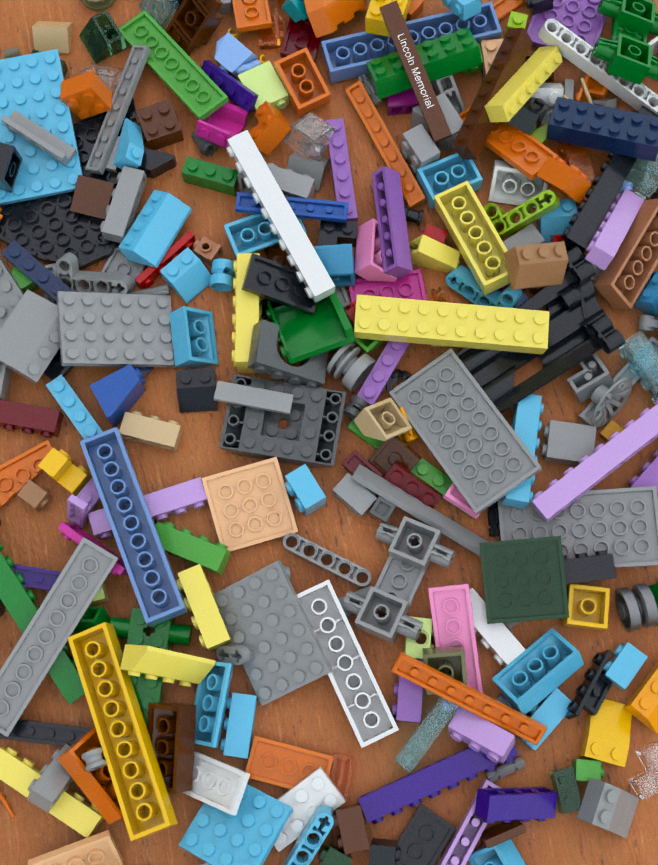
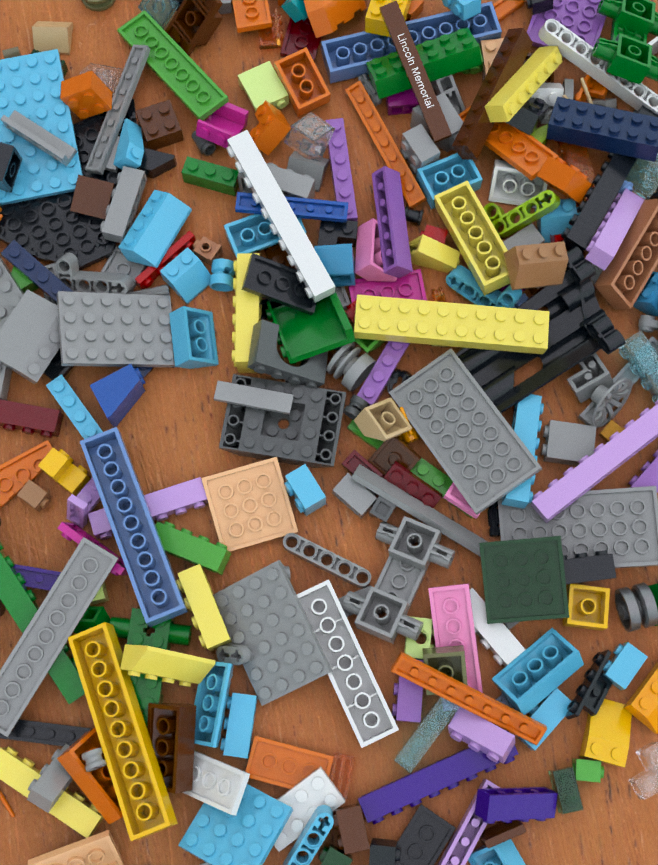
clear green slope [79,10,127,64] -> none
tan brick [119,411,183,452] -> none
black slope [176,368,218,413] -> none
dark purple plate [201,60,259,112] -> none
light blue torso [214,29,269,77] -> none
light grey axle [486,757,525,782] -> none
lime brick [504,11,528,38] -> none
light grey slope [577,777,639,839] -> none

